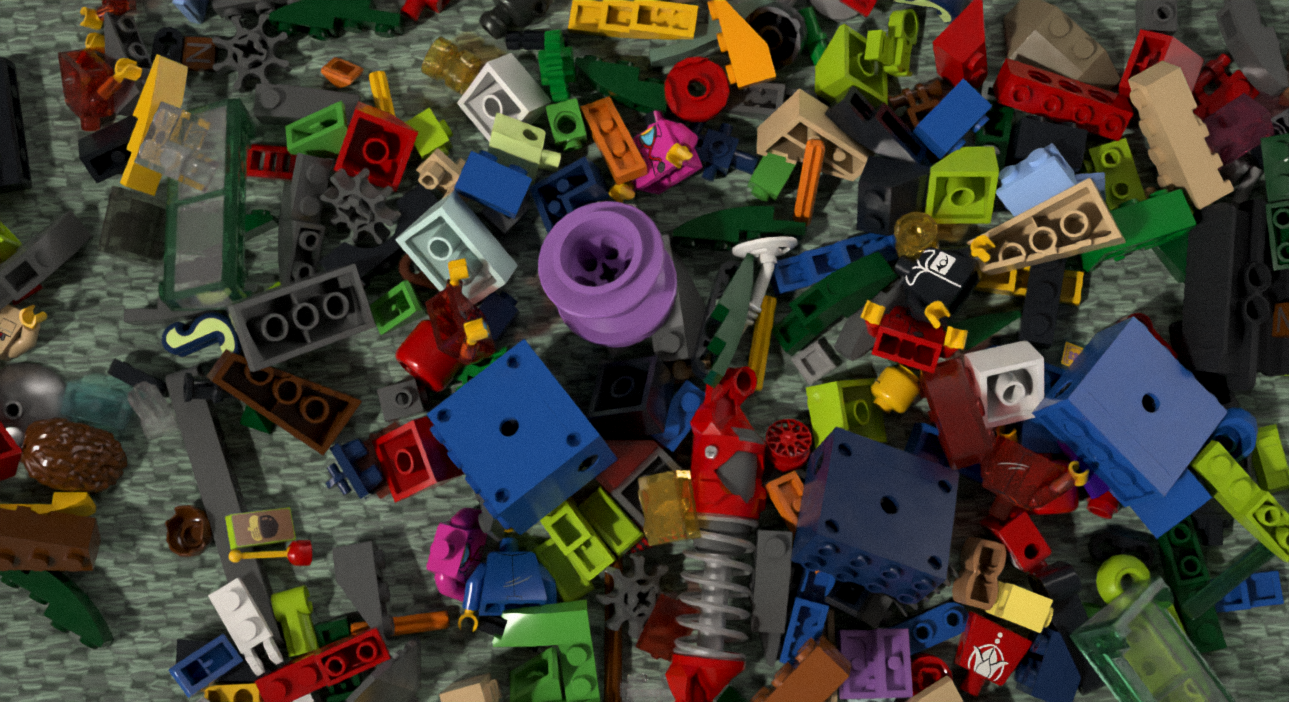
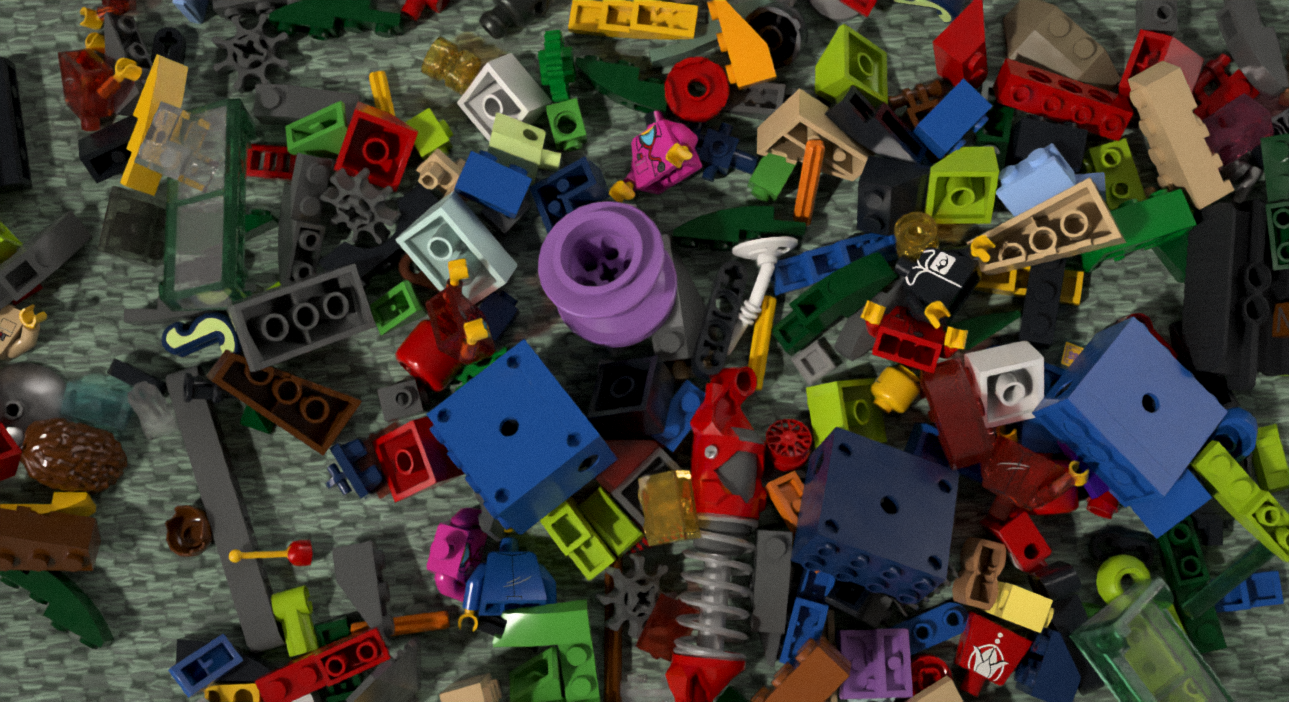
reddish brown tile [182,36,218,72] -> none
white hinge [208,578,283,676] -> none
tile [225,507,296,550] -> none
orange slope [321,57,364,89] -> none
black axle [505,30,568,50] -> none
lime tile [532,538,595,602] -> none
orange plate [580,96,647,186] -> none
dark green slope [703,253,754,388] -> none
green pin [798,6,828,66] -> none
lime piece [864,9,919,77] -> none

